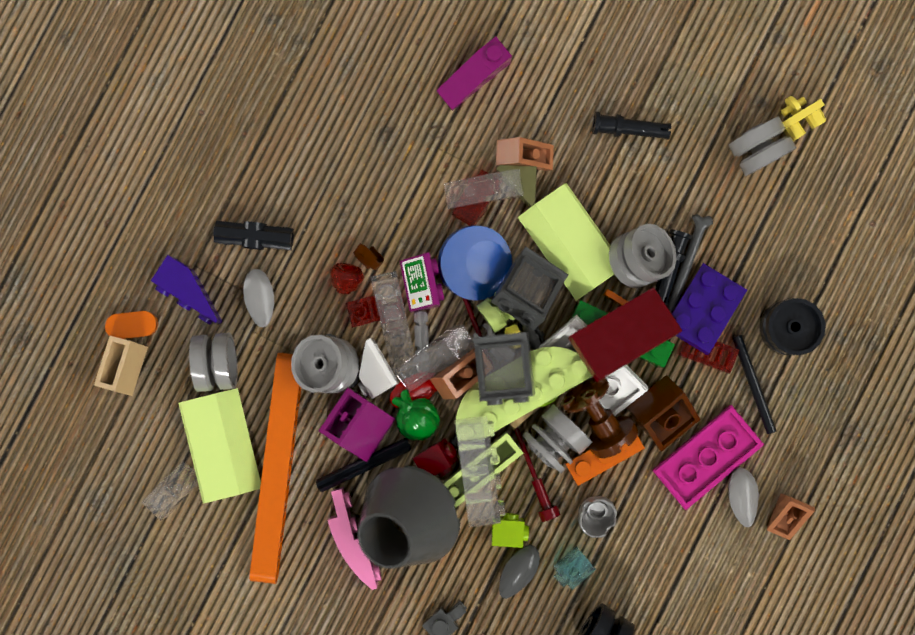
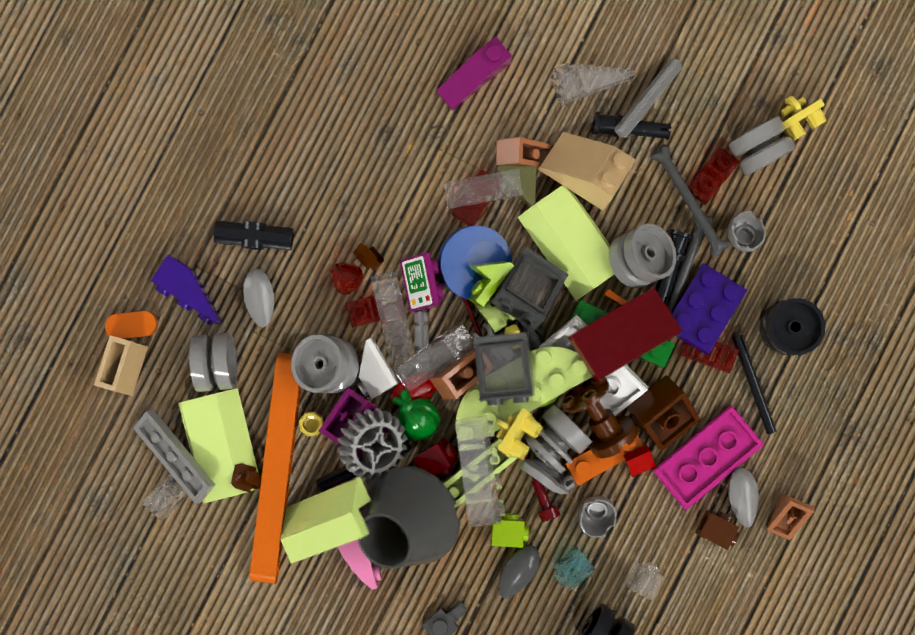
none -> light grey plate [133,409,216,504]
none -> reddish brown piece [231,463,262,493]
none -> yellowish green slope [280,477,371,564]
none -> light yellow tile [299,411,324,437]
none -> light grey gear [337,408,407,480]
none -> lime slope [468,261,515,307]
none -> light yellow hips [495,408,543,460]
none -> light grey arm [519,458,576,494]
none -> tan slope [538,132,636,211]
none -> clear slope [550,63,635,106]
none -> light grey axle [615,58,682,138]
none -> red tile [623,445,655,477]
none -> clear brick [626,561,665,601]
none -> dark grey piece [651,144,730,257]
none -> clear red slope [688,146,740,205]
none -> reddish brown brick [695,510,739,550]
none -> light grey hair [726,211,766,252]

